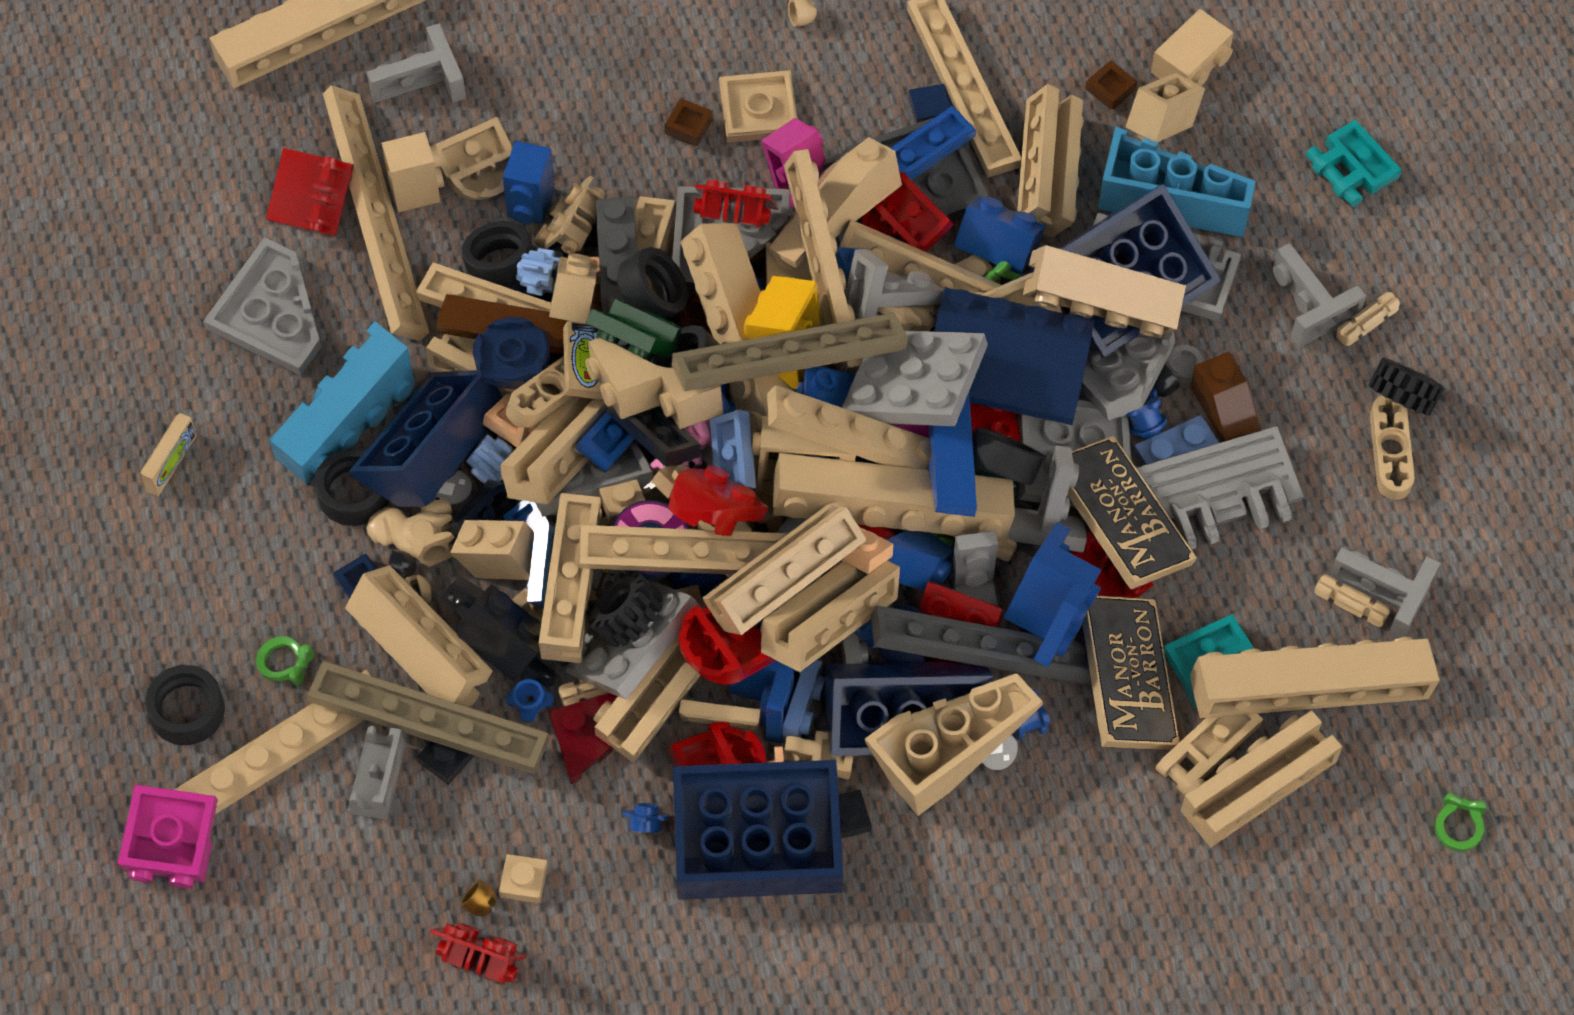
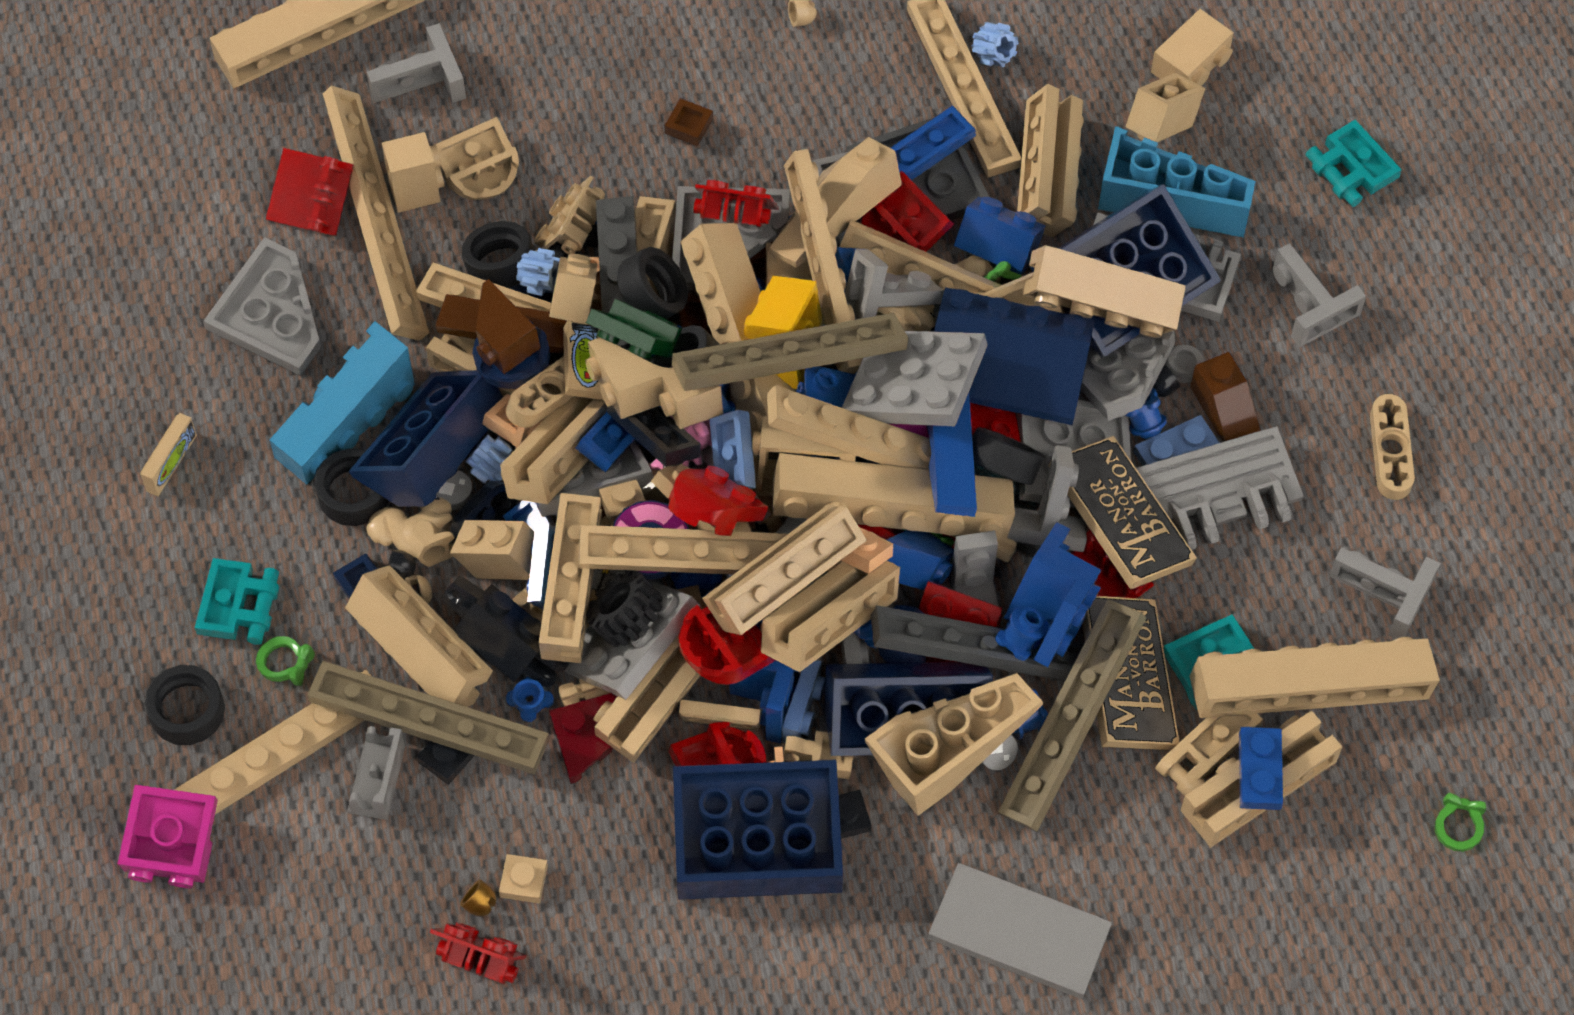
blue brick [503,141,555,225] -> none
blue plate [622,803,670,833] -> none
tan tile [719,70,797,143] -> none
dark pink slope [761,118,826,209] -> none
dark blue tile [908,84,951,123] -> none
reddish brown plate [1085,60,1138,110] -> none
tan axle [1315,574,1390,627] -> none
tan axle [1335,292,1400,346] -> none
black tyre [1368,358,1444,416] -> none
none -> teal plate [194,558,280,645]
none -> reddish brown slope [475,279,541,374]
none -> light grey tile [928,863,1112,1000]
none -> light blue gear [971,22,1019,67]
none -> blue brick [995,606,1048,661]
none -> dark tan plate [998,599,1146,832]
none -> blue plate [1239,727,1283,810]

